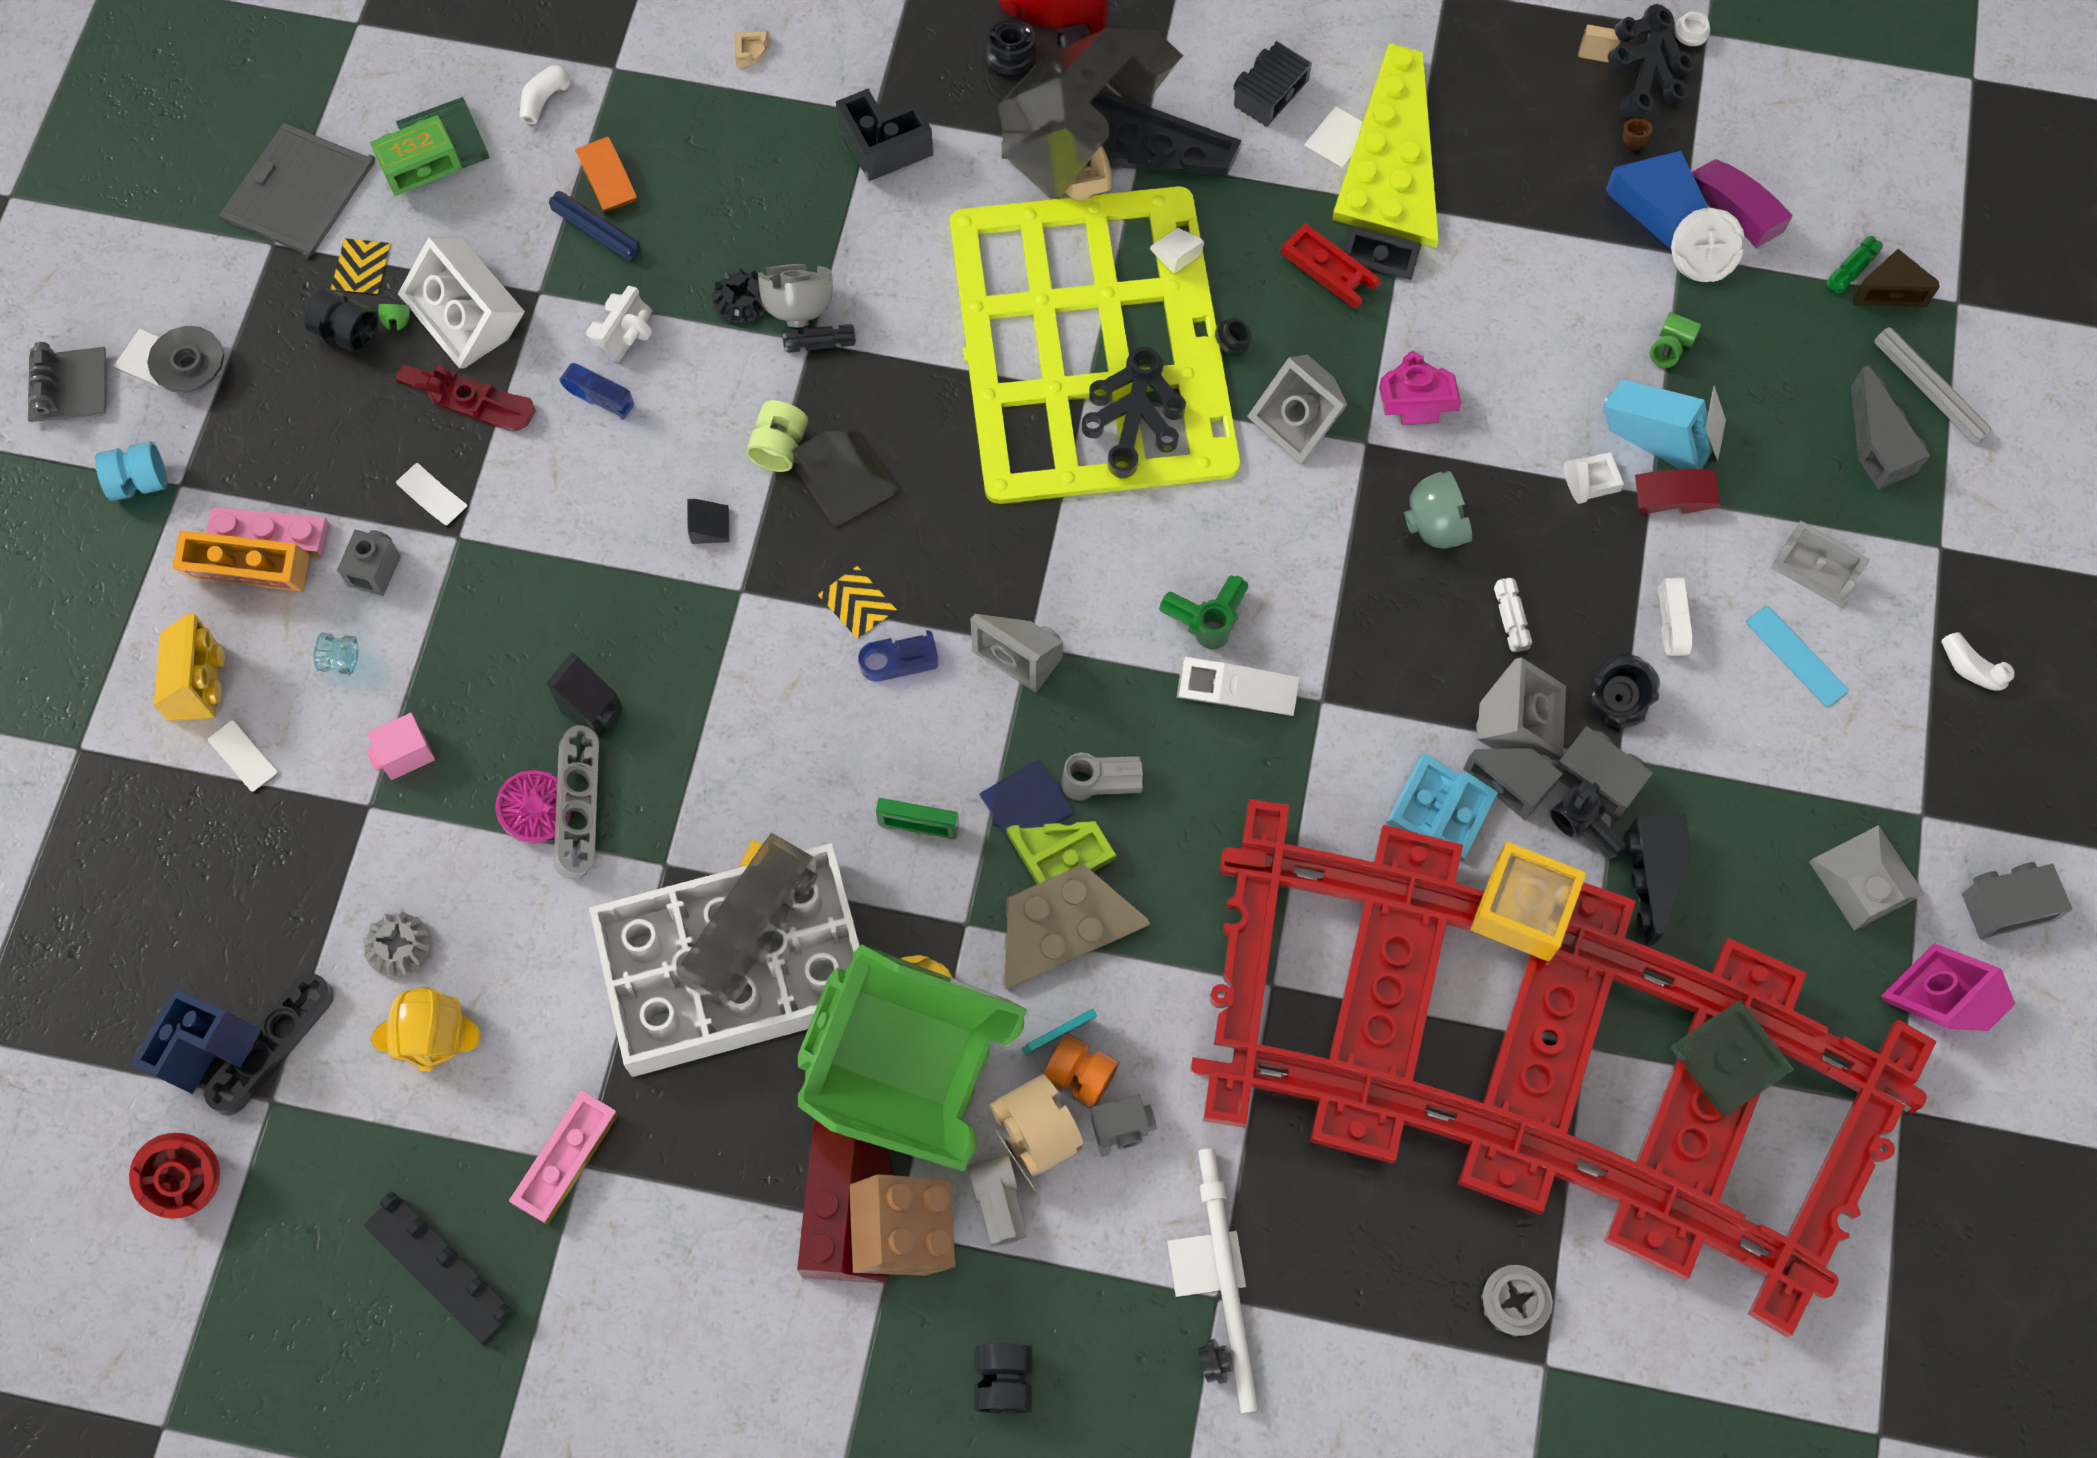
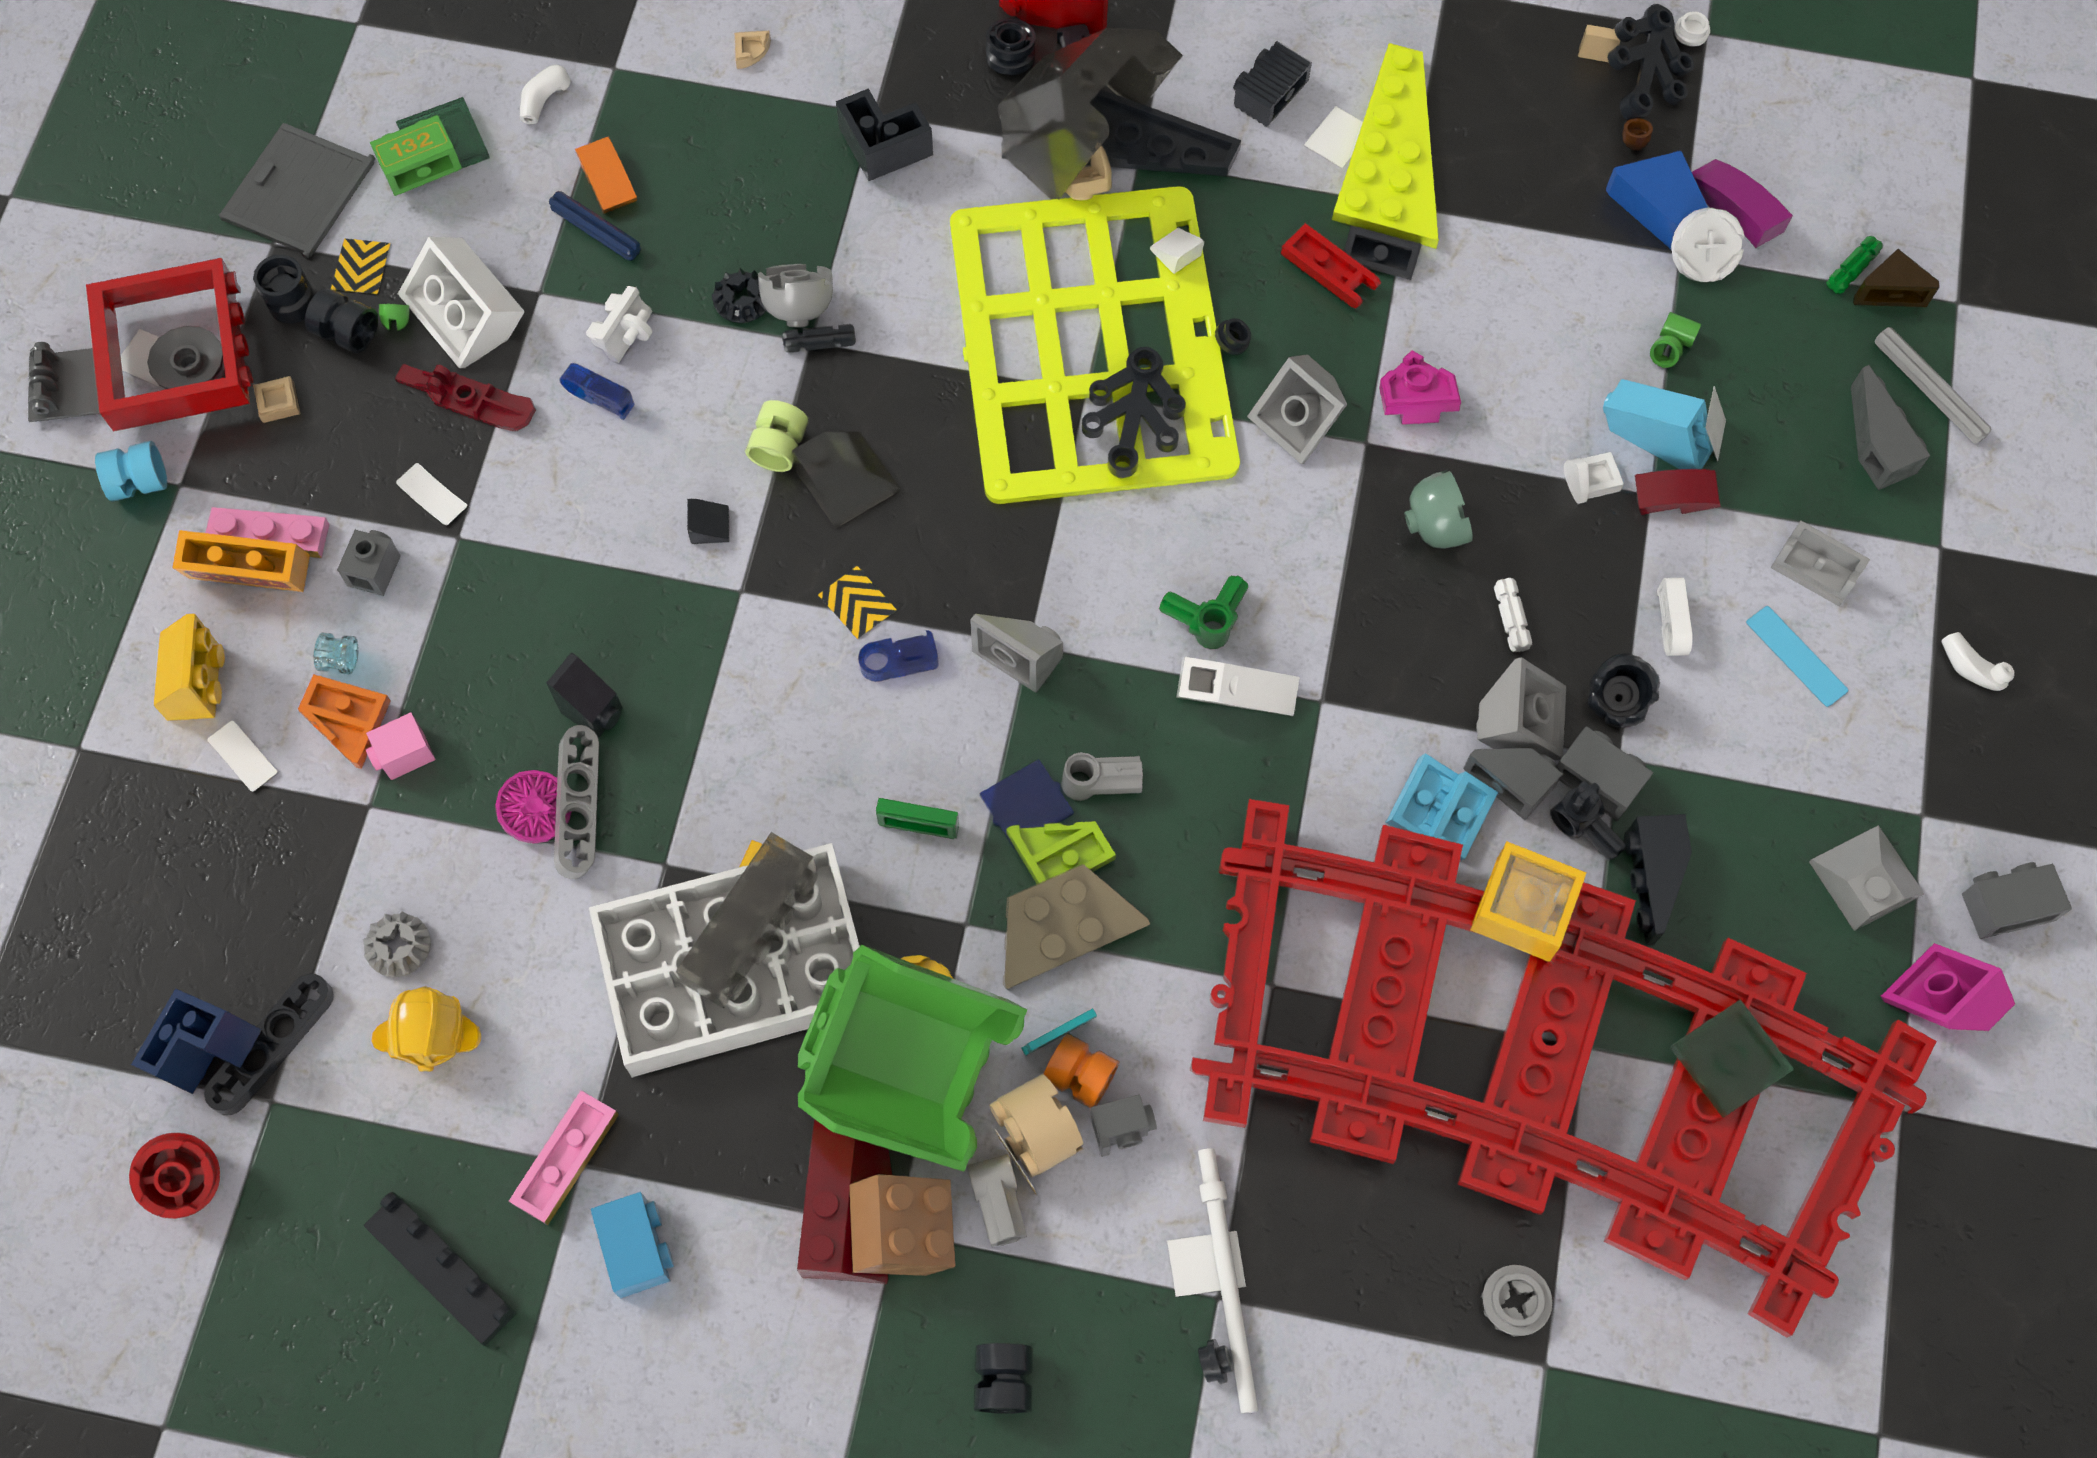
none -> red window [86,258,253,432]
none -> black wheel [253,255,315,324]
none -> tan tile [253,376,301,423]
none -> orange wing [298,674,391,769]
none -> dark azure brick [590,1191,674,1299]

